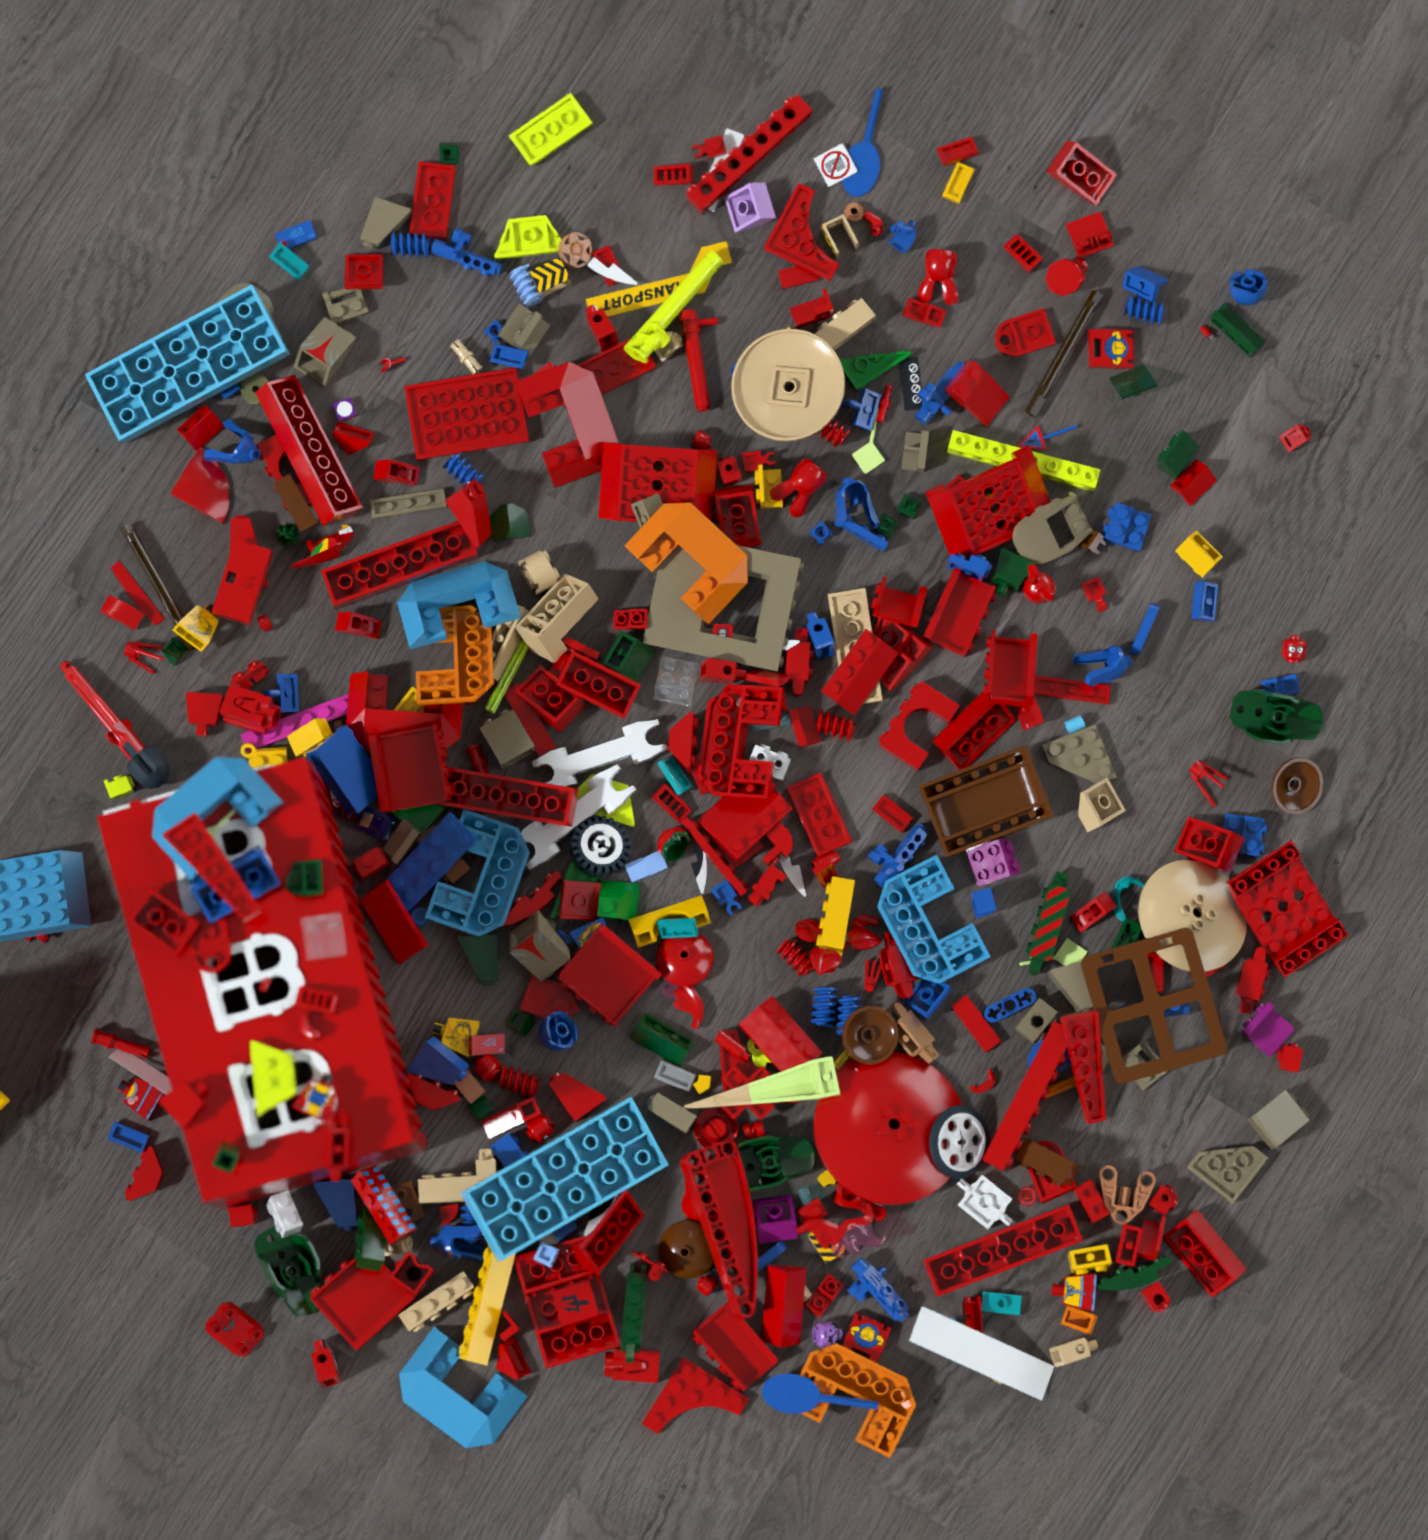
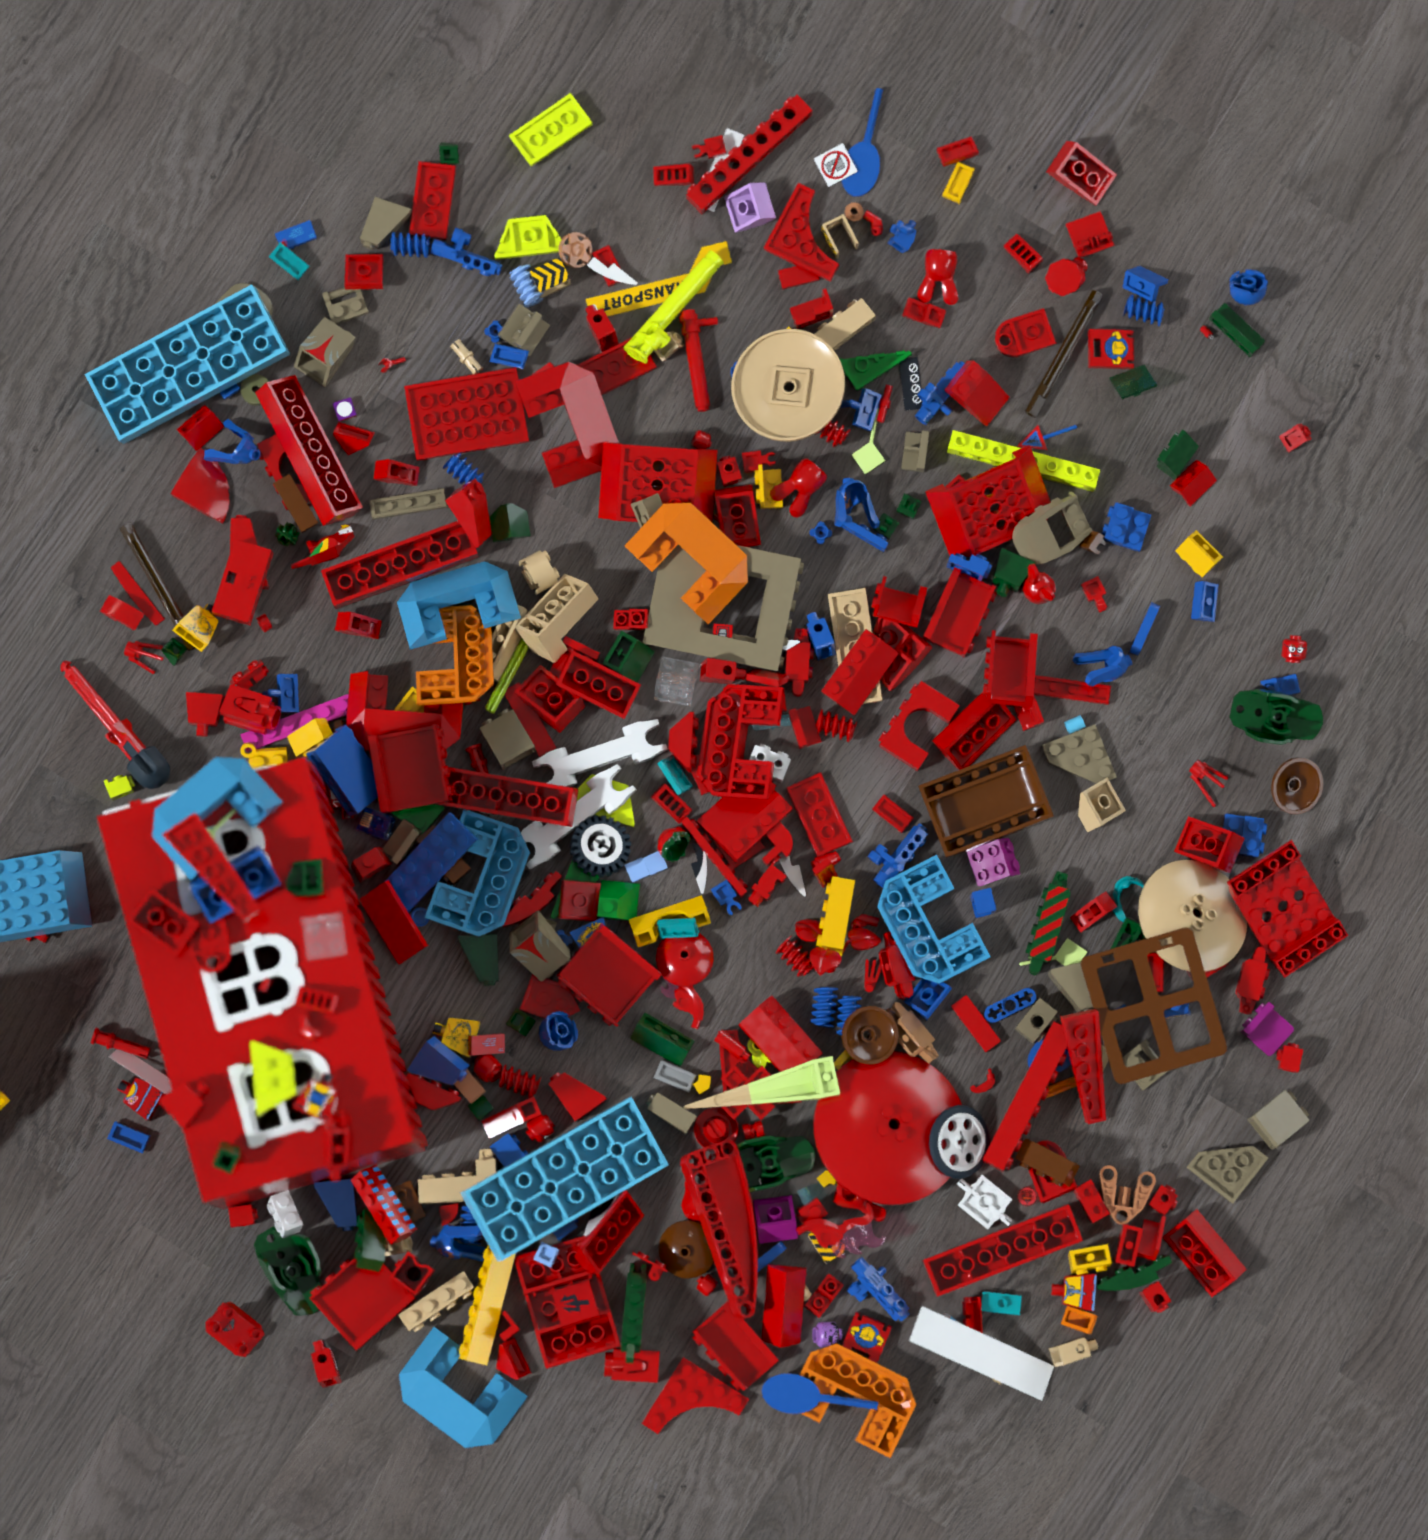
red slope [124,1146,165,1202] -> none

